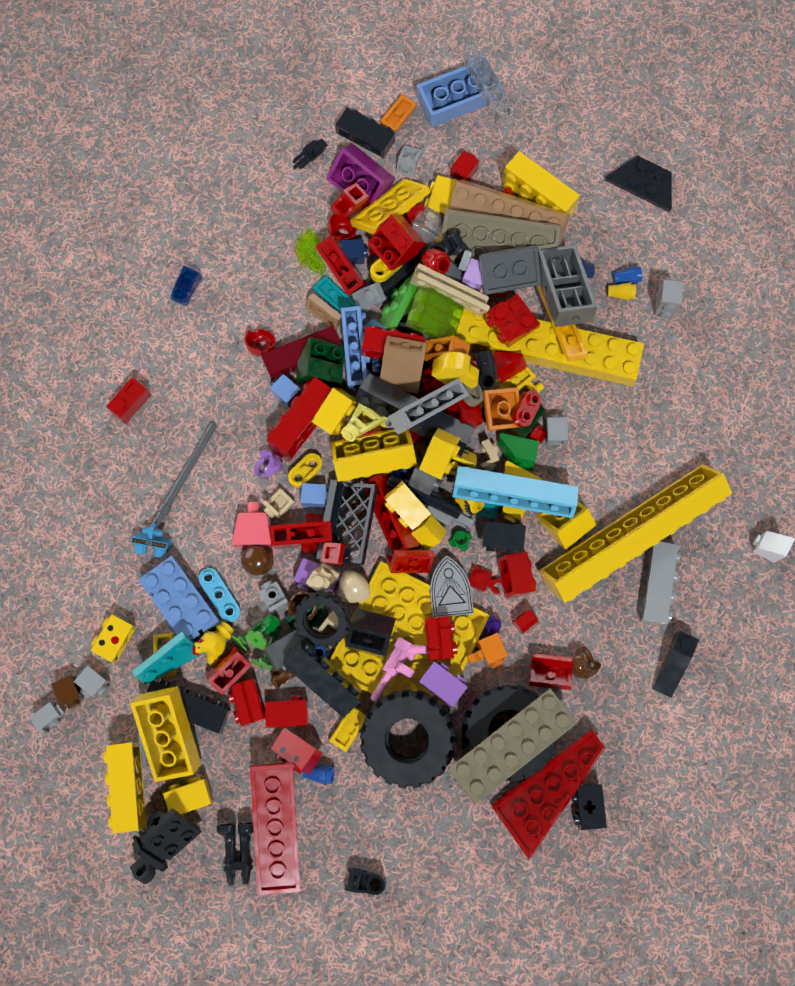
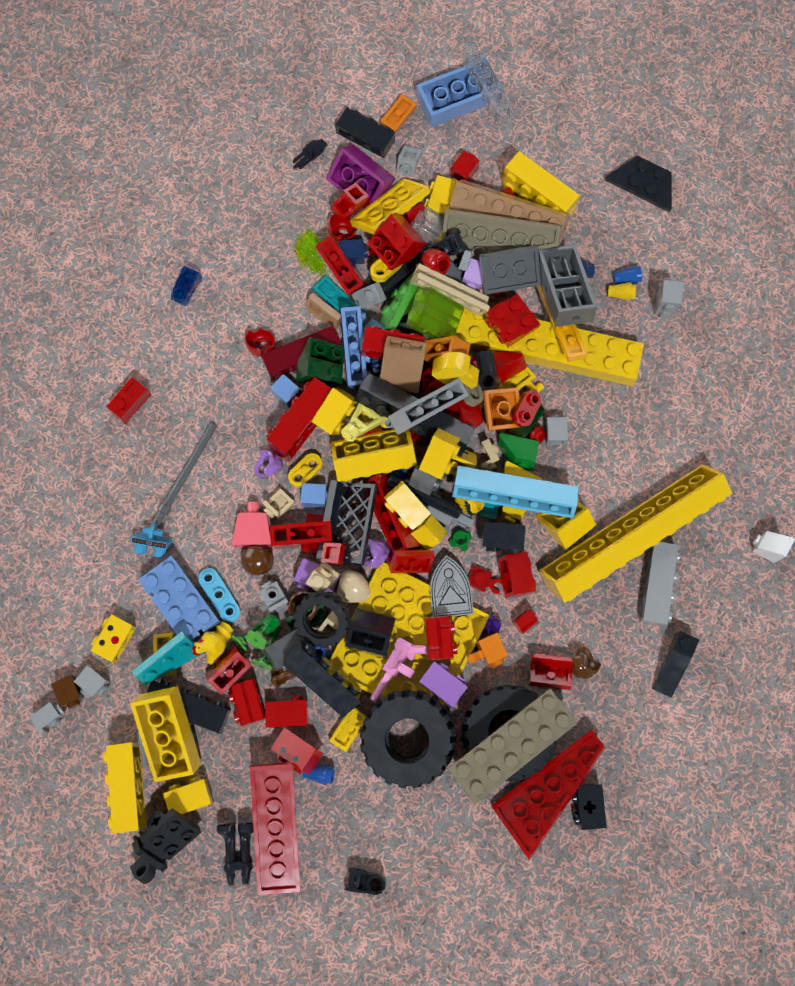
none -> medium lavender piece [364,539,390,568]

